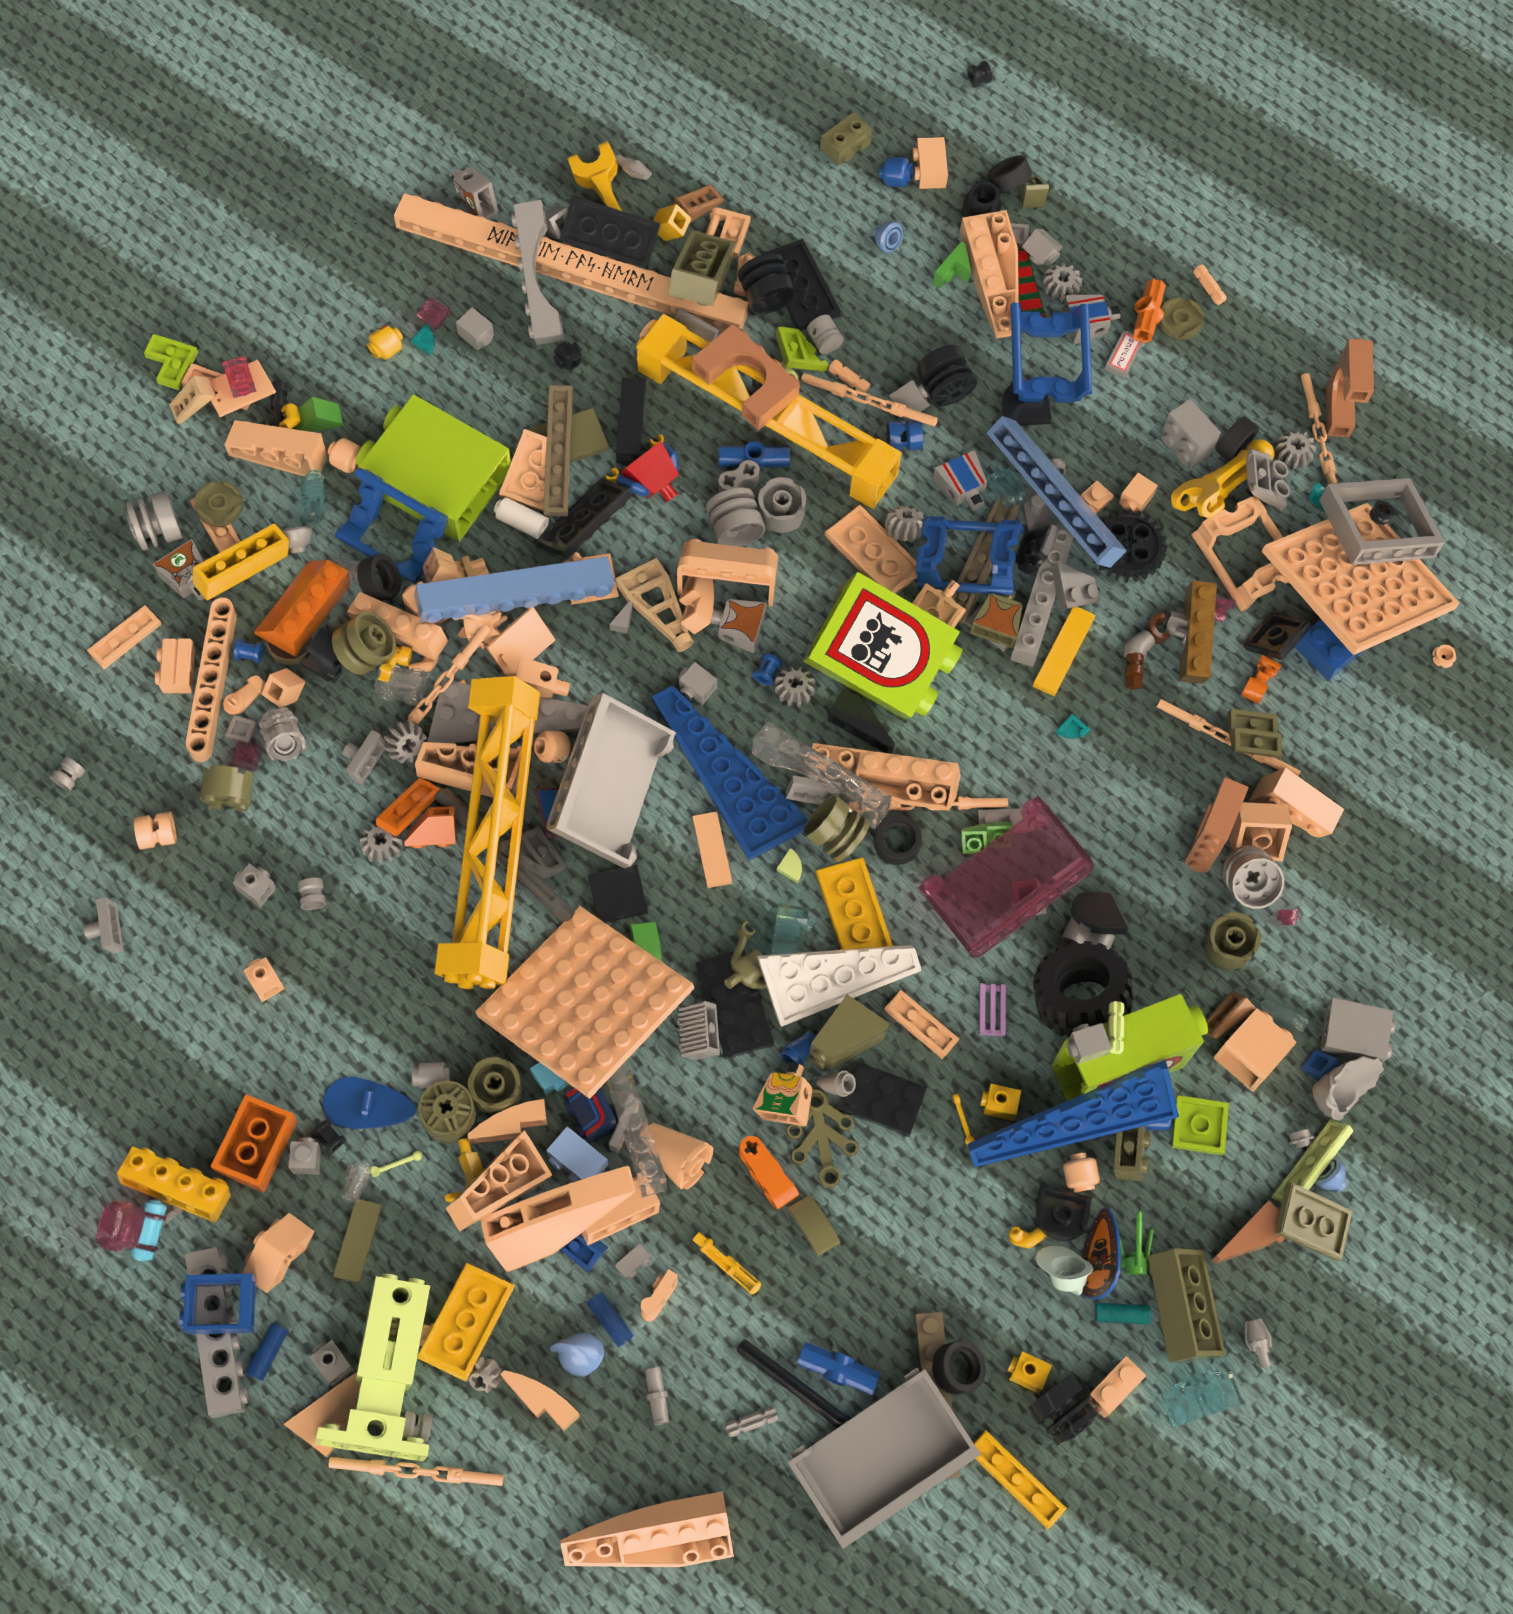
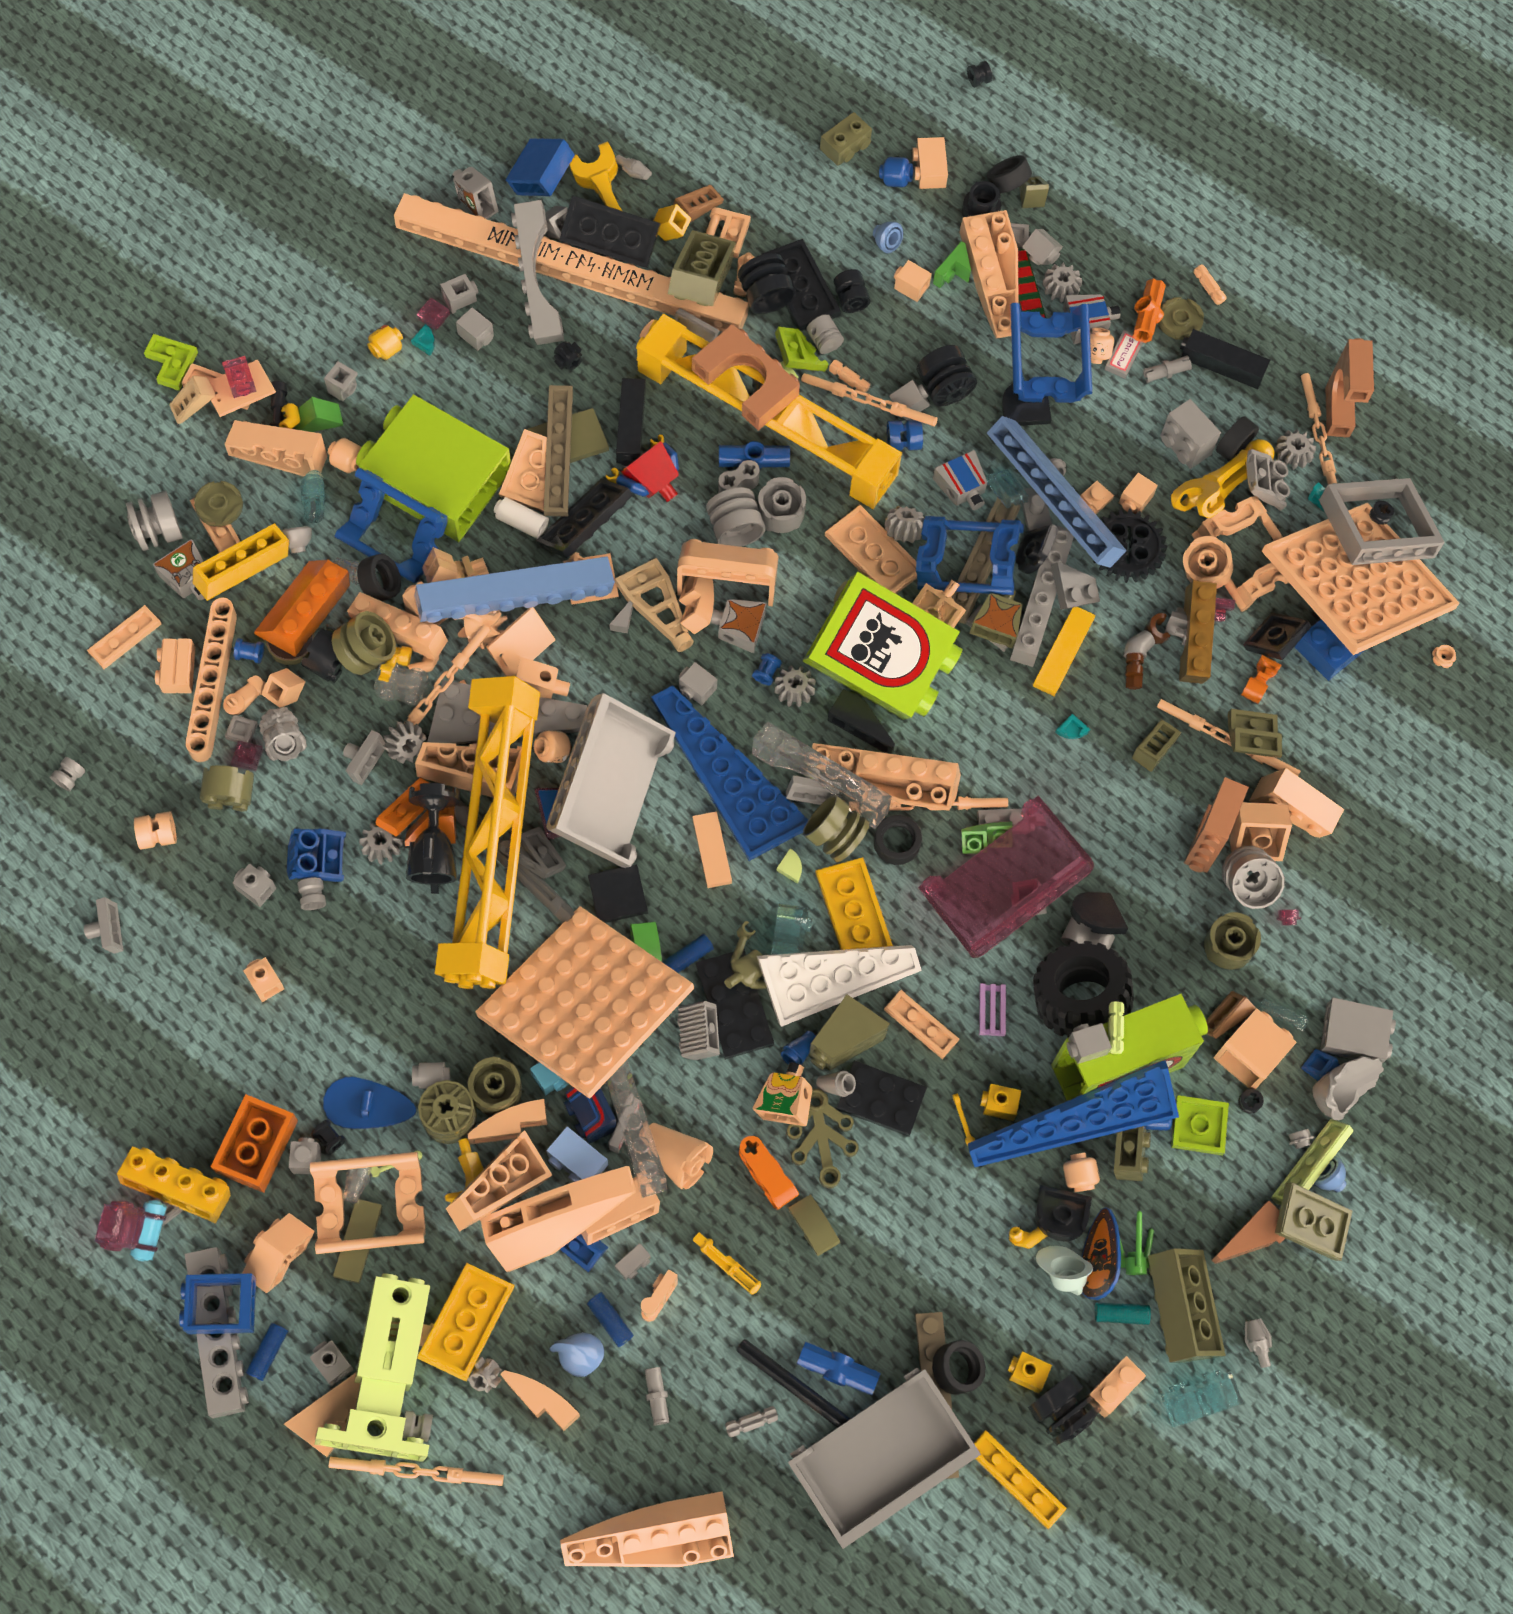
none -> blue slope [287,829,346,882]
none -> light nougat piece [310,1152,426,1254]
none -> light grey brick [324,361,358,401]
none -> black piece [406,783,460,894]
none -> light grey brick [440,274,479,314]
none -> blue brick [506,138,575,196]
none -> blue piece [663,934,714,973]
none -> black wheel [833,269,870,313]
none -> light nougat brick [894,260,932,302]
none -> light nougat head [1090,328,1114,364]
none -> olive slope [1132,719,1182,771]
none -> light grey pin [1143,355,1192,383]
none -> black brick [1180,329,1271,389]
none -> light nougat brick [1183,536,1233,589]
none -> black bush [1238,1089,1264,1114]

